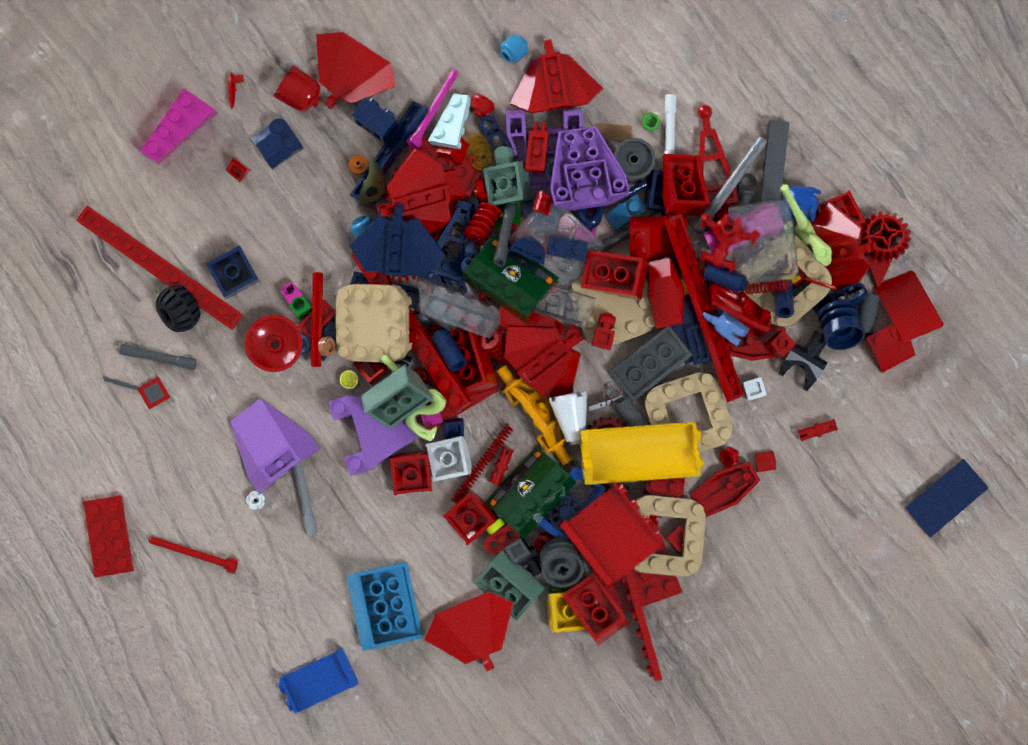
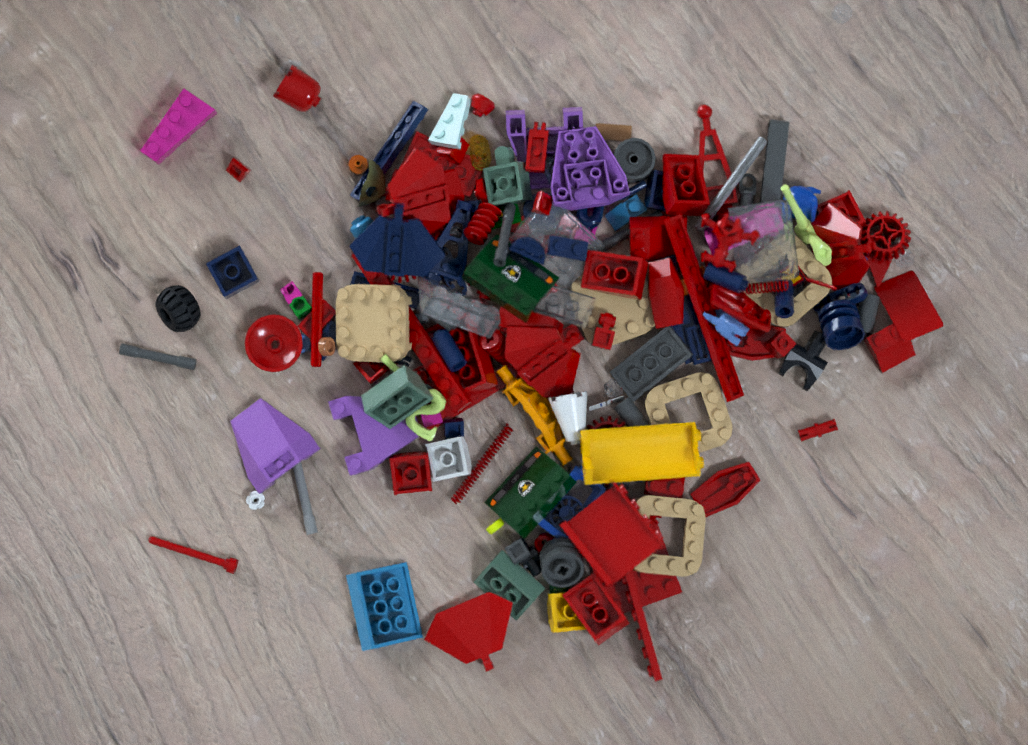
red plate [76,205,243,331] -> none
red plate [83,495,134,578] -> none
piece [104,376,171,409] -> none
red bar [228,72,244,109] -> none
dark blue slope [251,116,304,170] -> none
blue panel [277,649,359,714] -> none
red panel [316,32,396,110] -> none
tile [339,370,359,390] -> none
dark blue brick [351,97,397,143] -> none
dark pink piece [406,70,458,150] -> none
red slope [443,491,497,546] -> none
medium blue plate [461,240,478,272] -> none
dark blue beam [480,116,516,159] -> none
red plate [484,525,520,554] -> none
red pin [489,446,514,486] -> none
dark azure head [500,35,528,63] -> none
red panel [510,39,603,114] -> none
bright green tile [641,112,660,132] -> none
white piece [664,94,676,154] -> none
red plate [665,525,684,552] -> none
clear tile [692,239,710,259] -> none
red tile [719,447,739,467] -> none
white plate [742,377,767,401] -> none
red slope [754,451,776,472] -> none
dark blue tile [905,459,988,538] -> none

